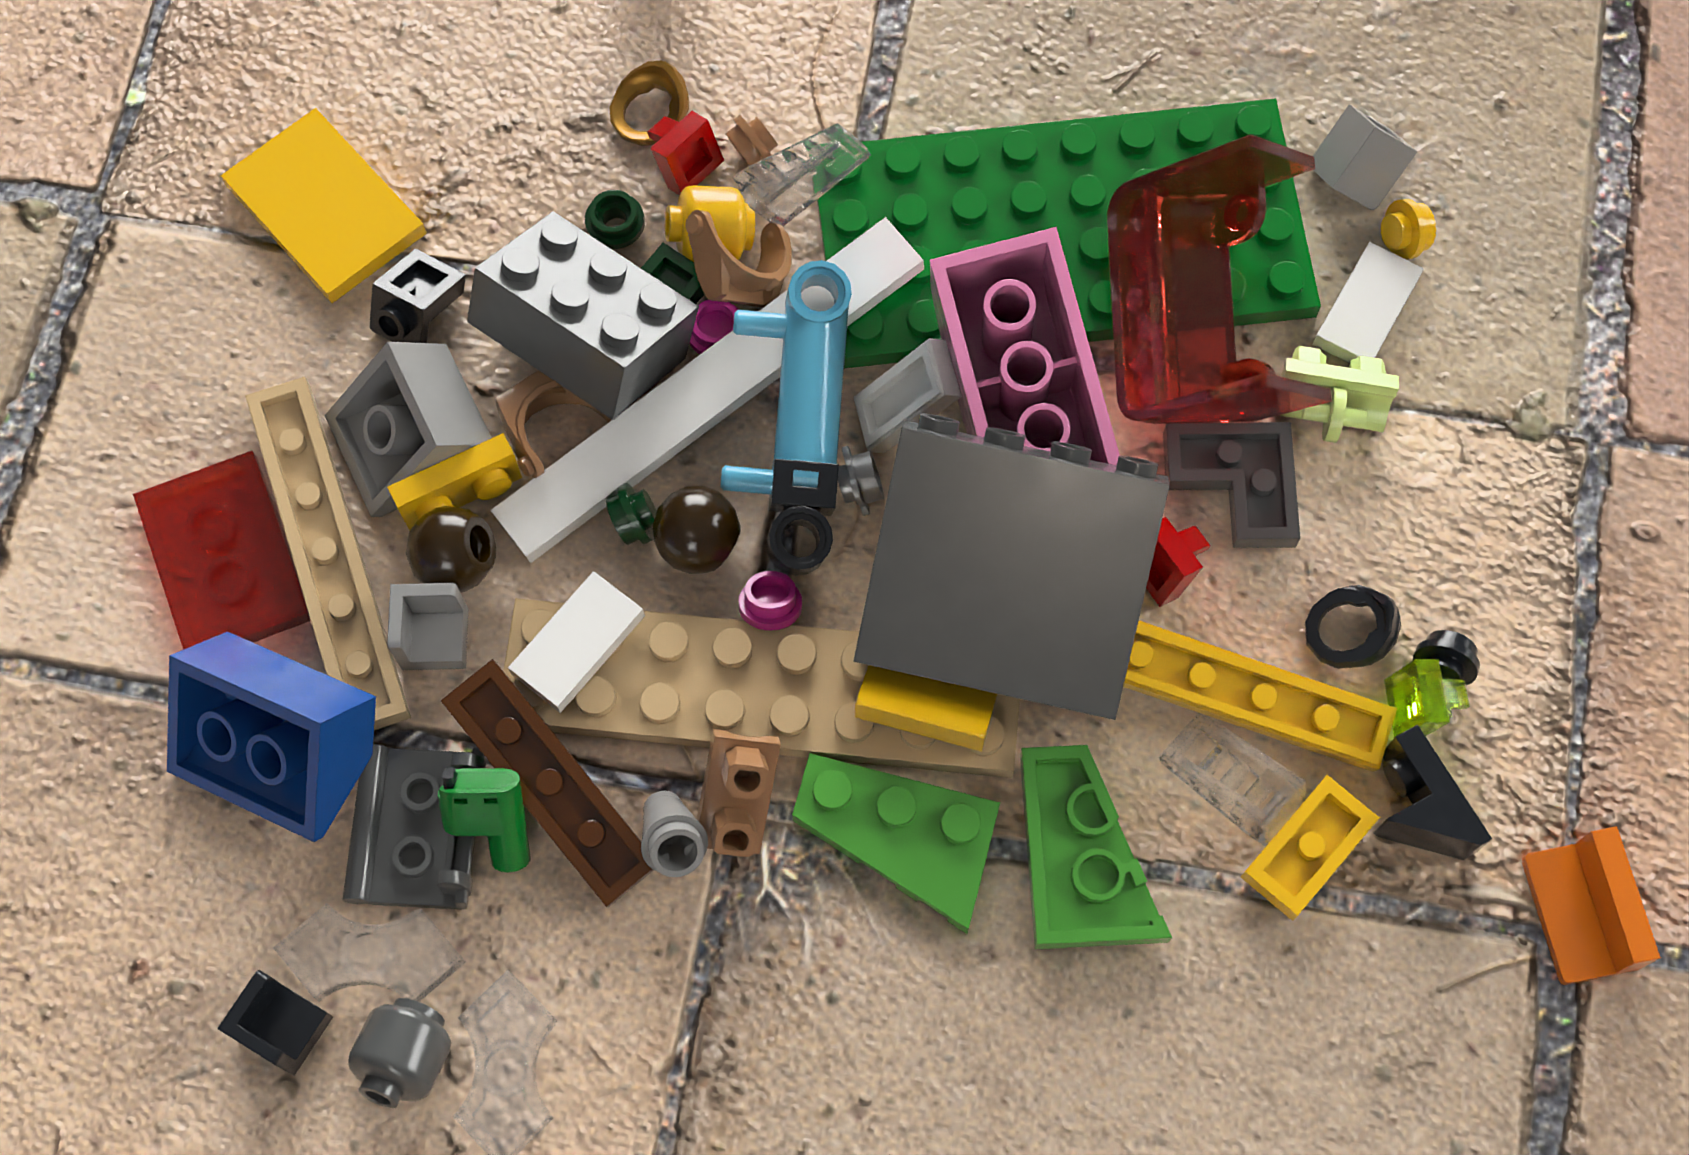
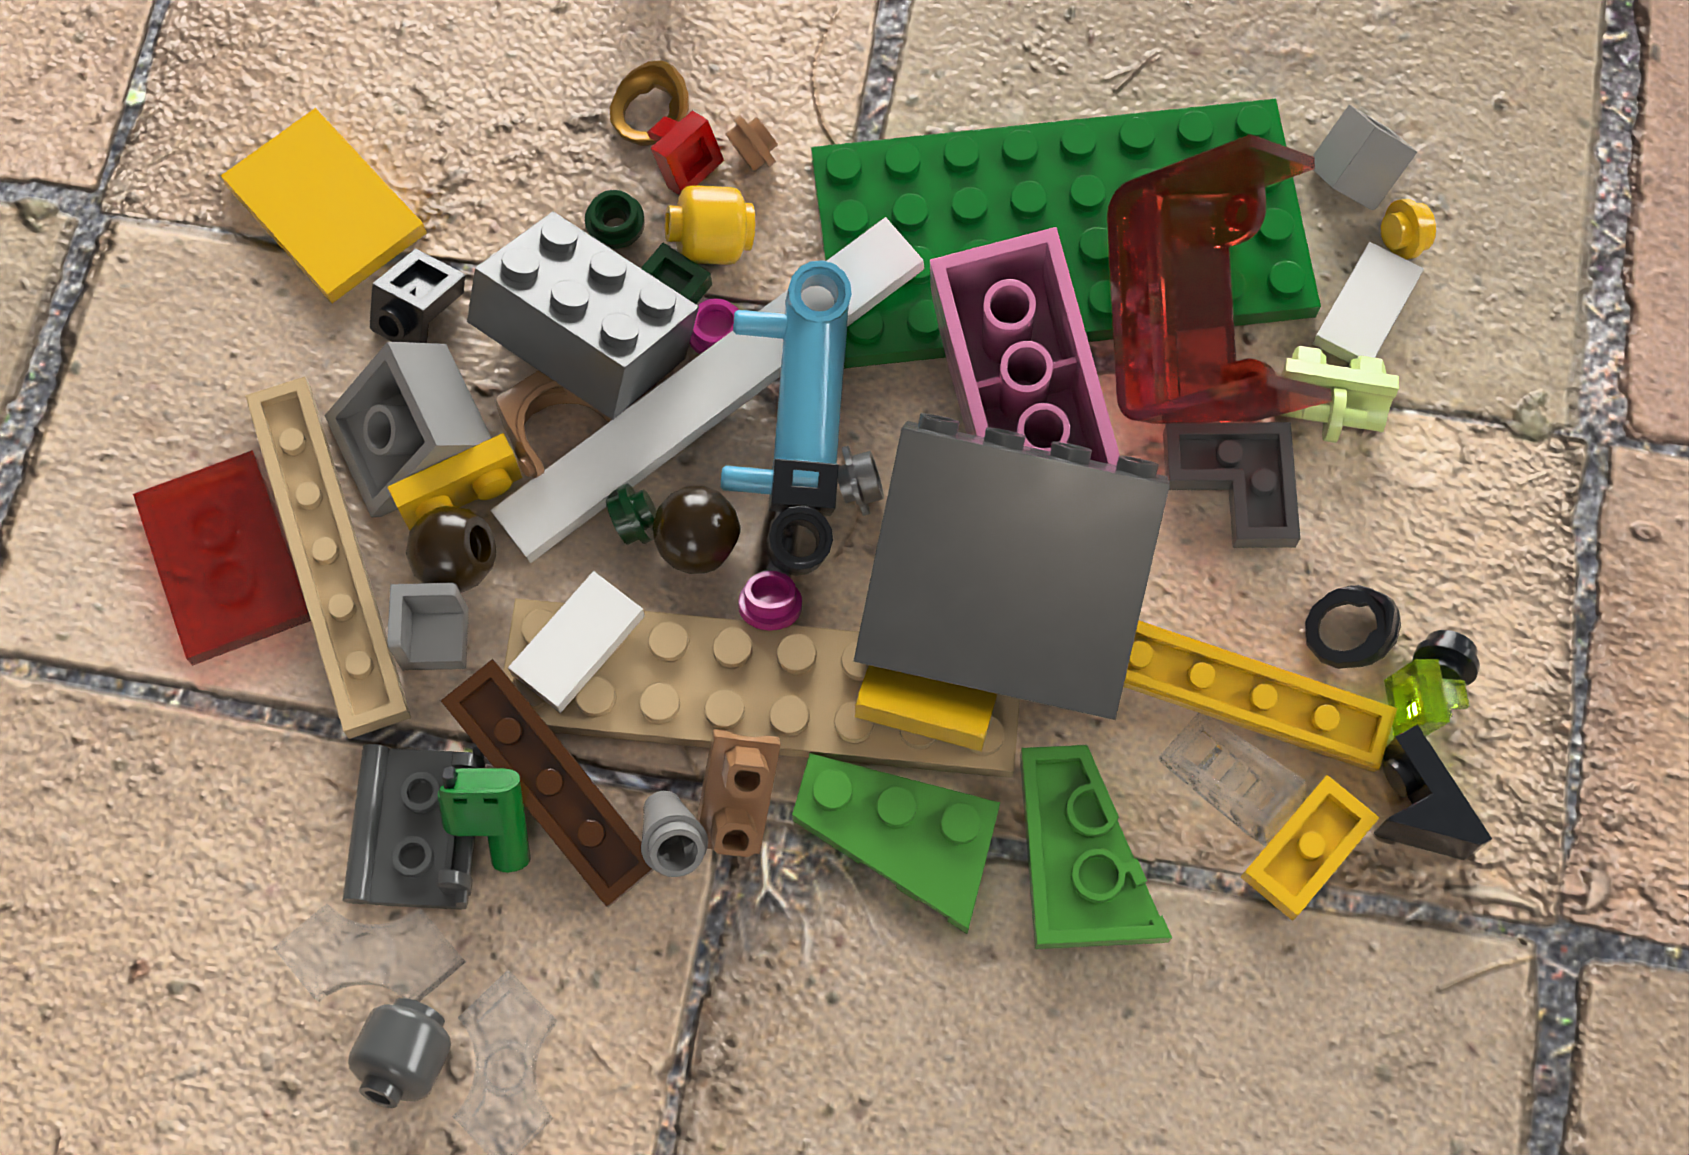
blue slope [167,632,376,842] -> none
black panel [217,970,333,1076] -> none
medium nougat helmet [686,210,792,307] -> none
clear slope [733,123,871,227] -> none
white tile [854,338,962,453] -> none
red tile [1146,517,1211,607] -> none
orange panel [1522,826,1661,985] -> none

